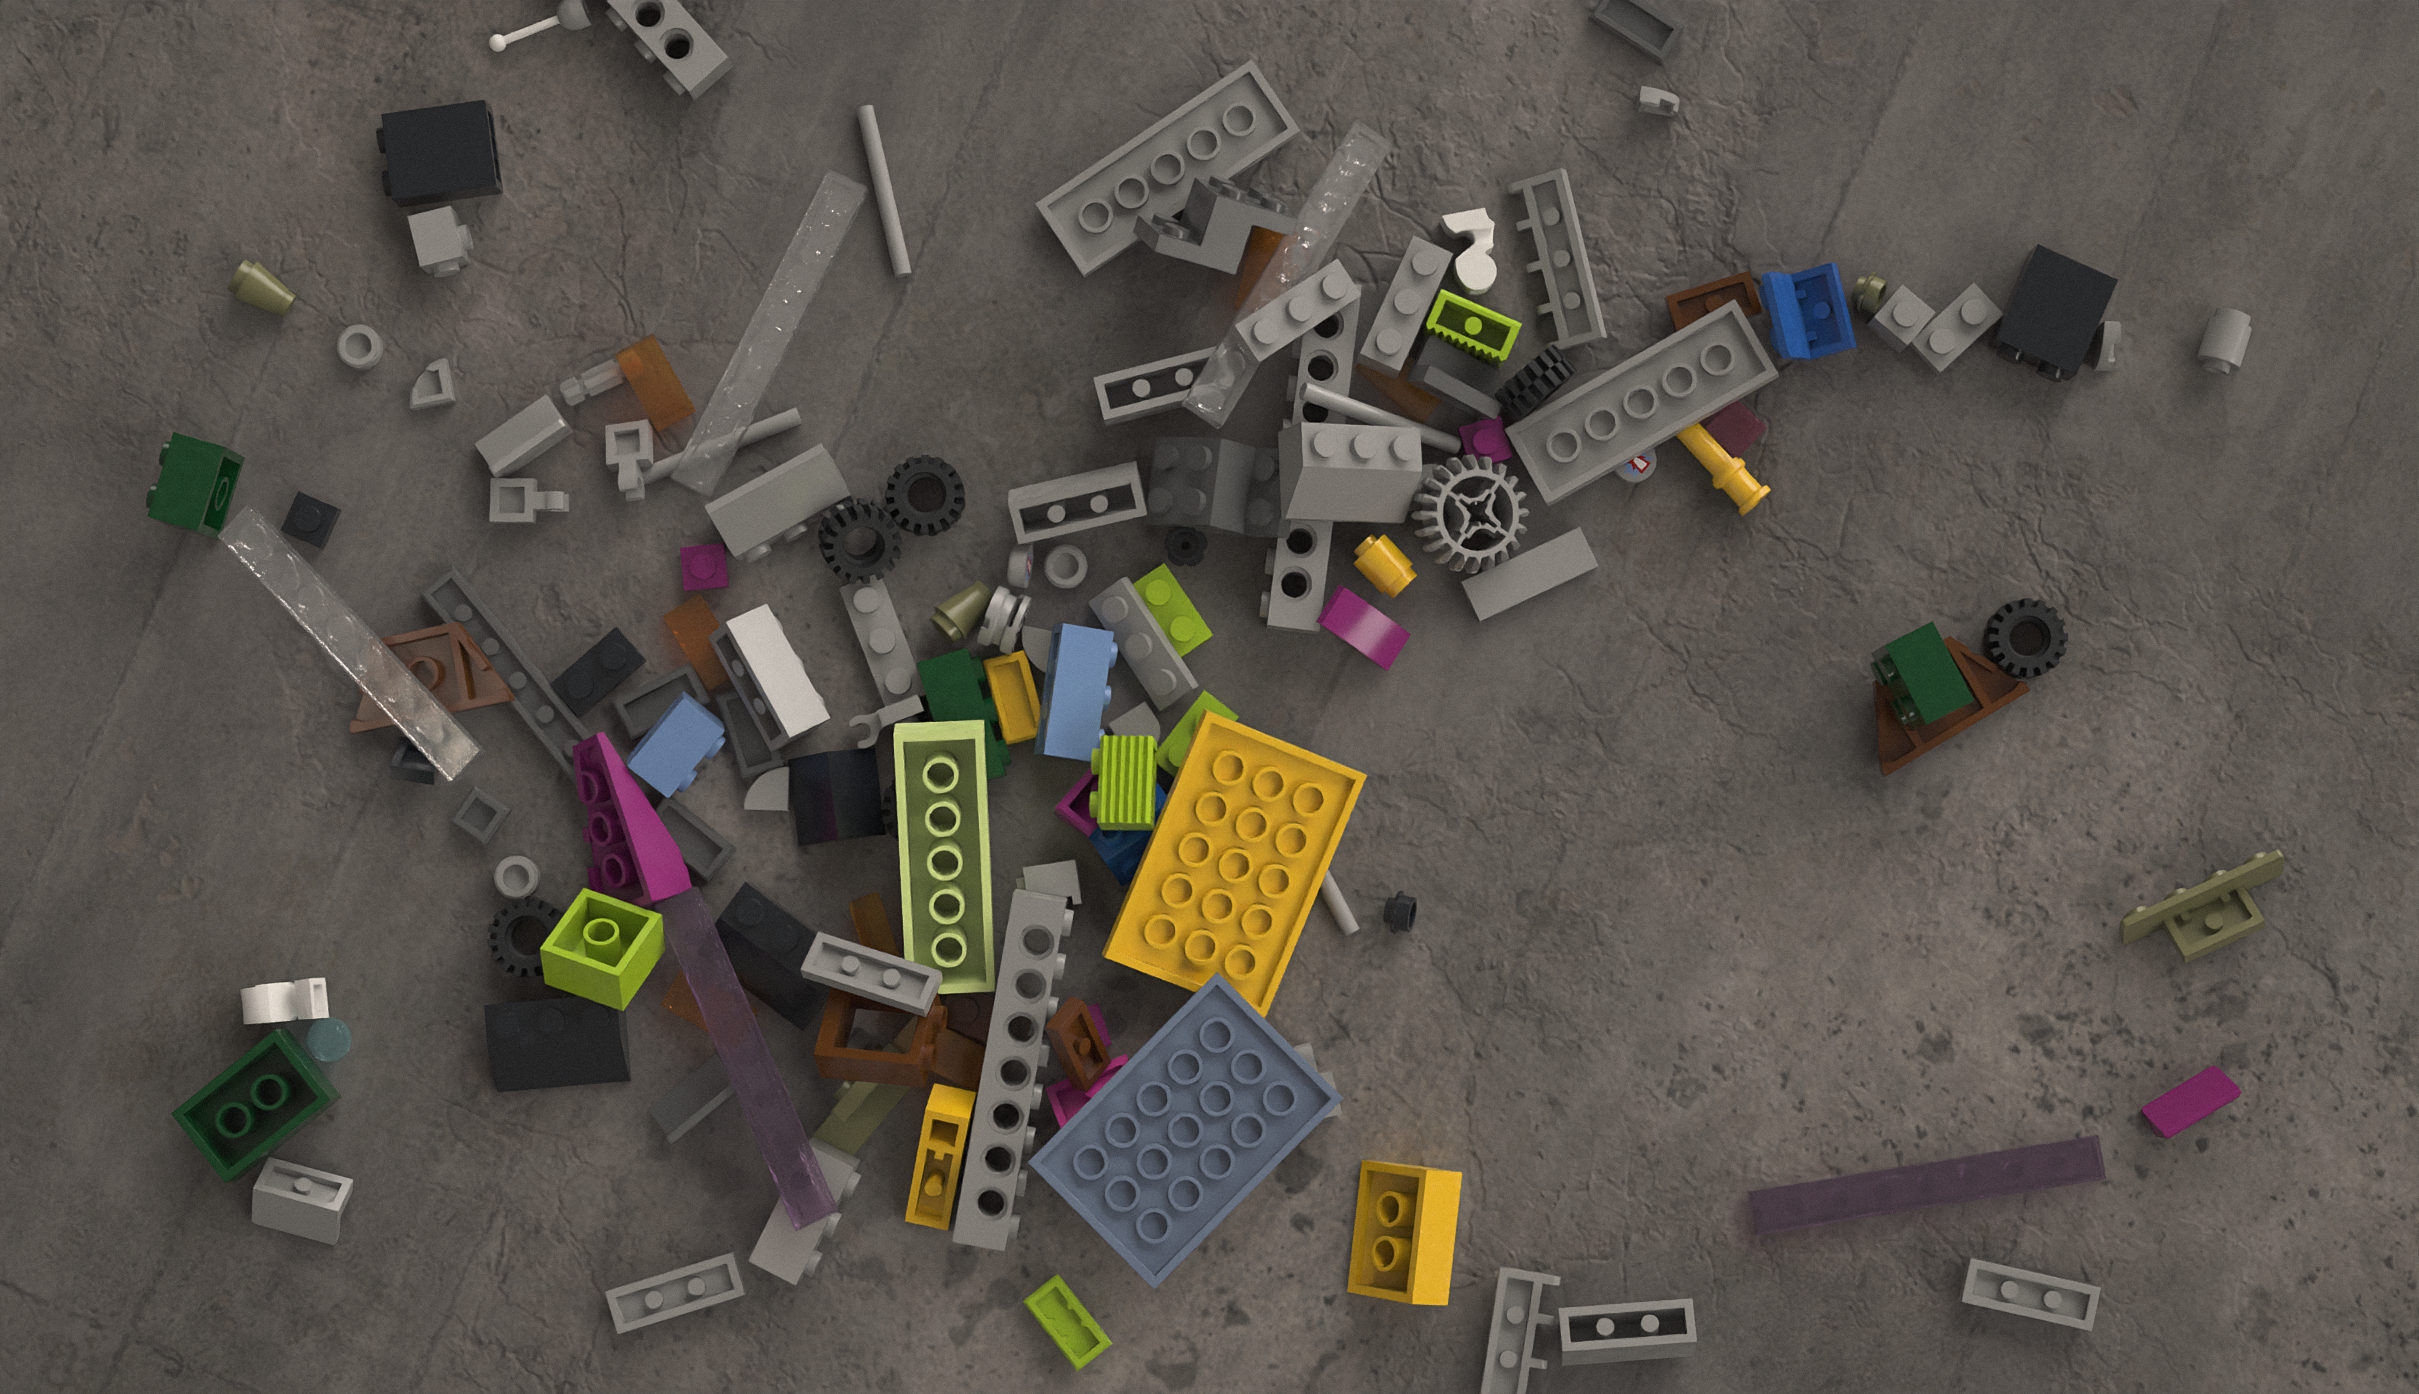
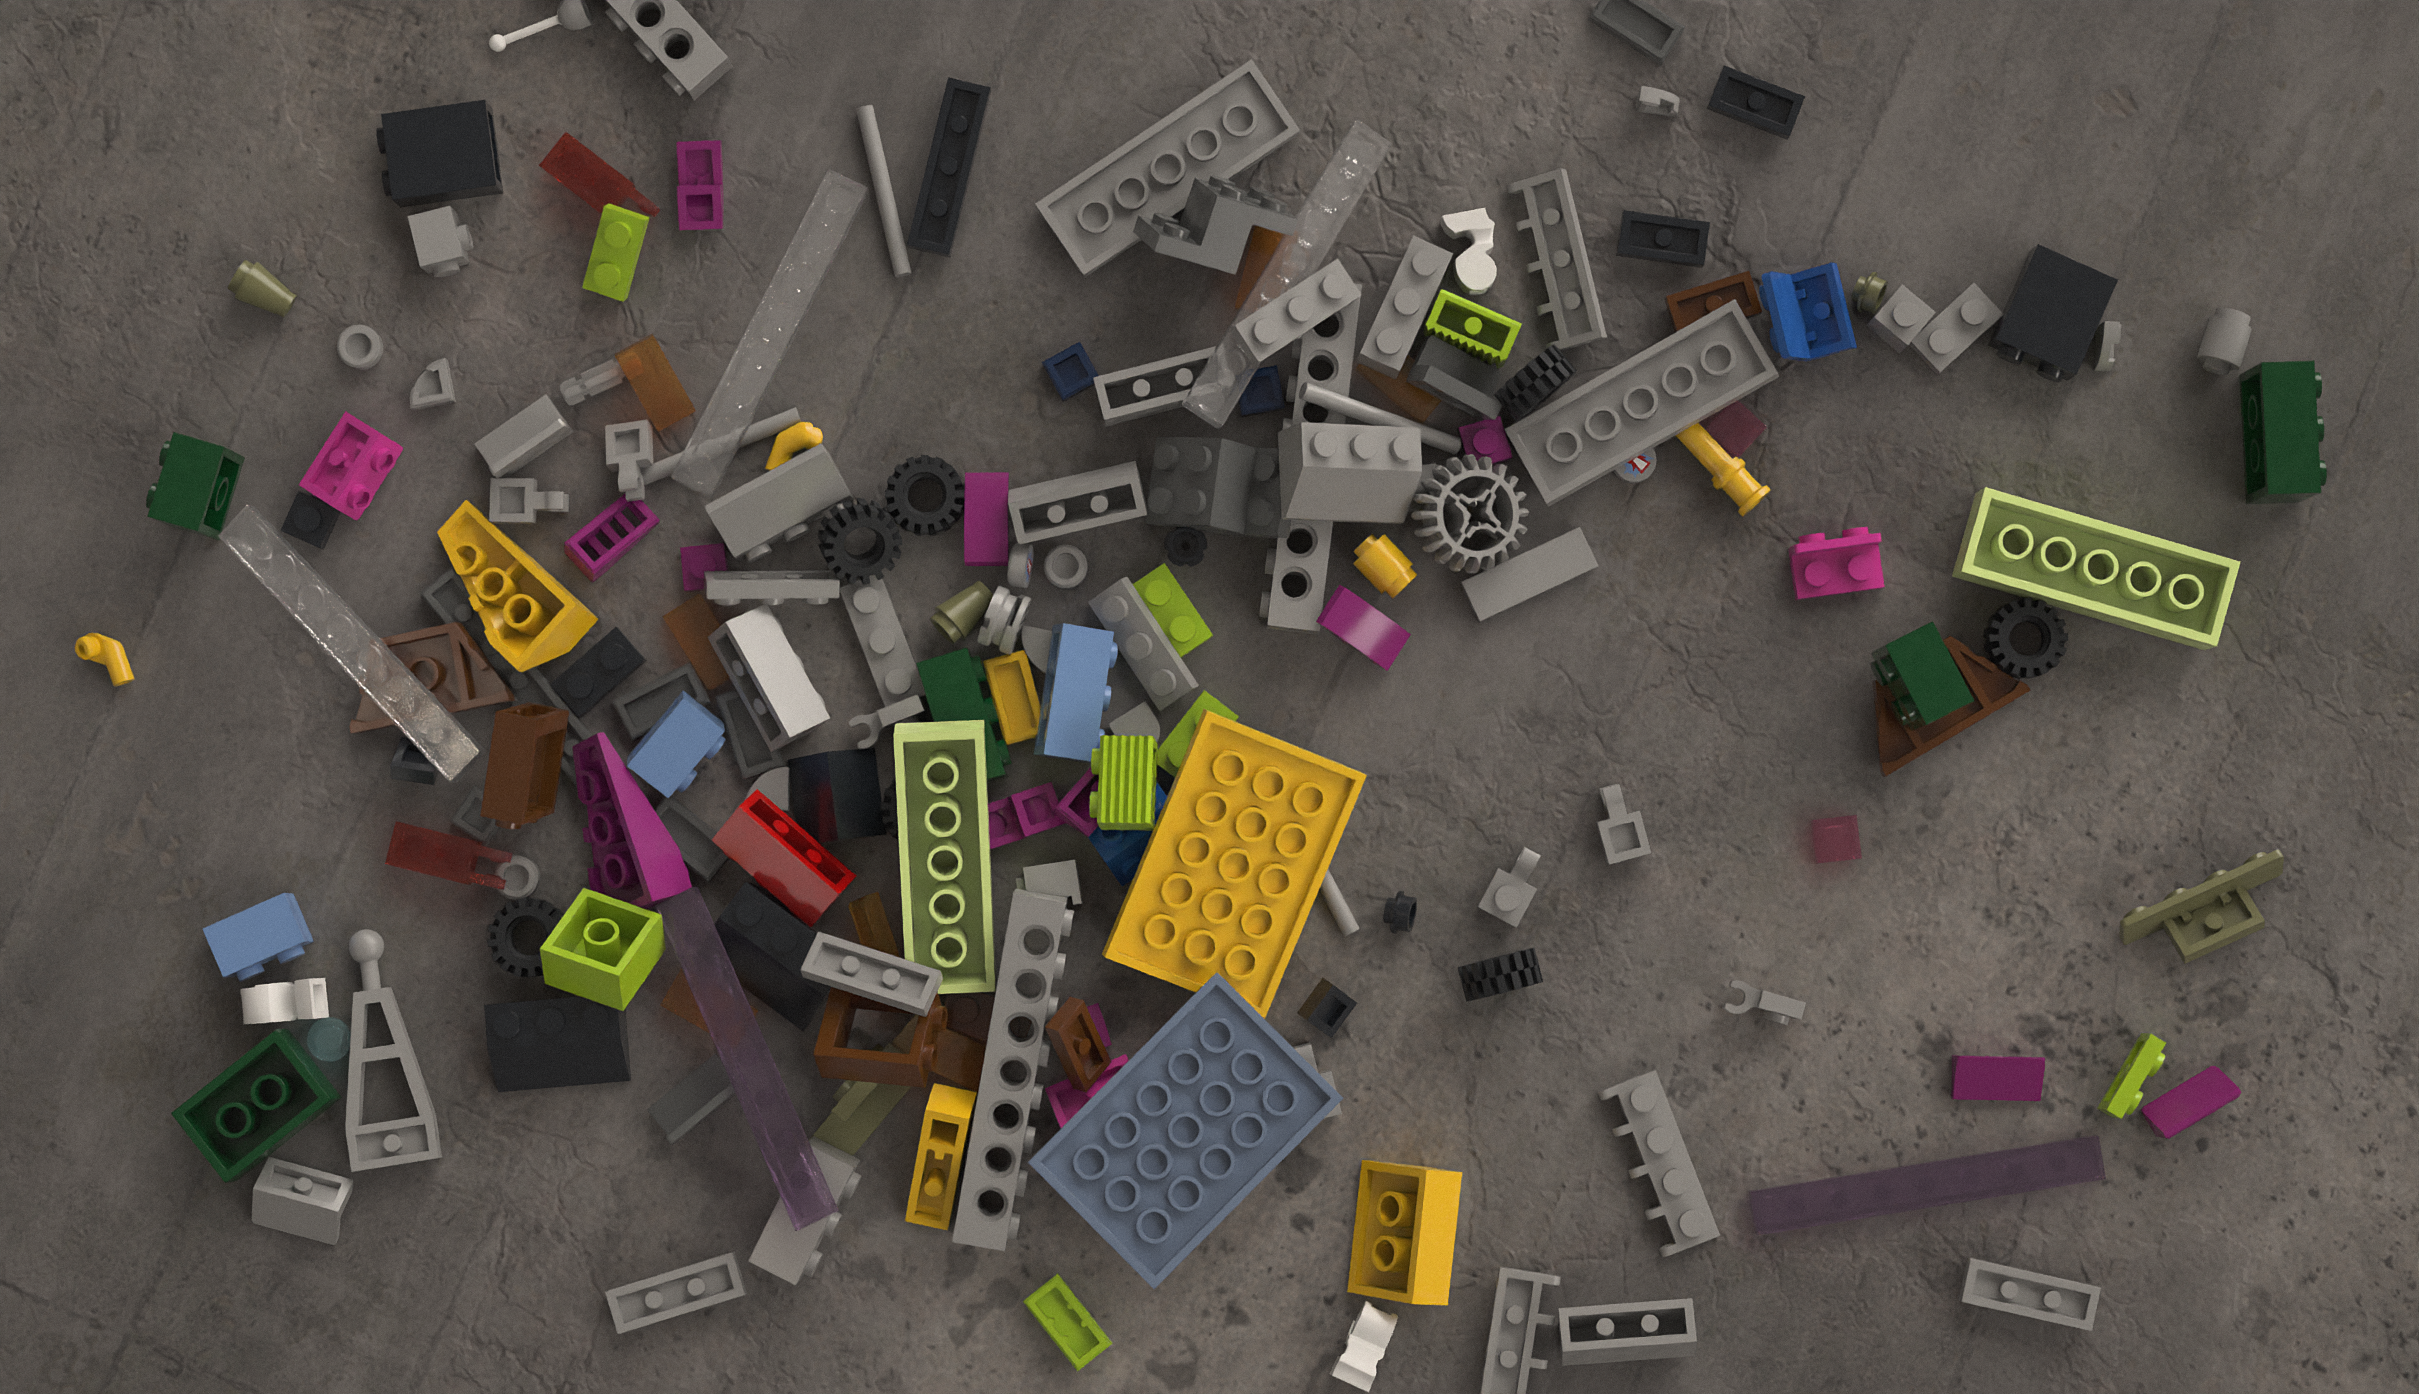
none -> yellow arm [75,633,135,687]
none -> medium blue brick [203,893,314,982]
none -> dark pink bracket [299,411,403,520]
none -> light grey plate [345,929,442,1172]
none -> clear red hinge [385,821,513,890]
none -> yellow wedge [437,500,598,673]
none -> reddish brown window [480,702,569,829]
none -> clear red hinge [539,132,660,218]
none -> magenta slope [564,493,660,583]
none -> lime plate [582,203,650,302]
none -> magenta slope [676,140,724,230]
none -> light grey plate [704,570,840,605]
none -> red brick [712,789,856,927]
none -> yellow arm [765,422,823,471]
none -> black plate [907,77,991,258]
none -> magenta slope [964,472,1009,566]
none -> magenta slope [988,782,1066,850]
none -> dark blue tile [1042,342,1099,402]
none -> dark blue tile [1234,365,1285,417]
none -> black plate [1297,978,1357,1039]
none -> white leg [1329,1301,1398,1392]
none -> black tyre [1457,948,1543,1002]
none -> light grey plate [1477,847,1541,928]
none -> light grey plate [1596,784,1651,864]
none -> light grey hinge [1598,1070,1720,1258]
none -> black plate [1616,210,1710,268]
none -> black plate [1707,65,1805,140]
none -> light grey plate [1722,980,1806,1025]
none -> dark pink bracket [1788,527,1885,600]
none -> clear pink tile [1811,815,1862,864]
none -> magenta slope [1951,1055,2045,1101]
none -> yellowish green brick [1952,487,2240,650]
none -> lime plate [2097,1033,2166,1119]
none -> dark green brick [2239,360,2327,504]

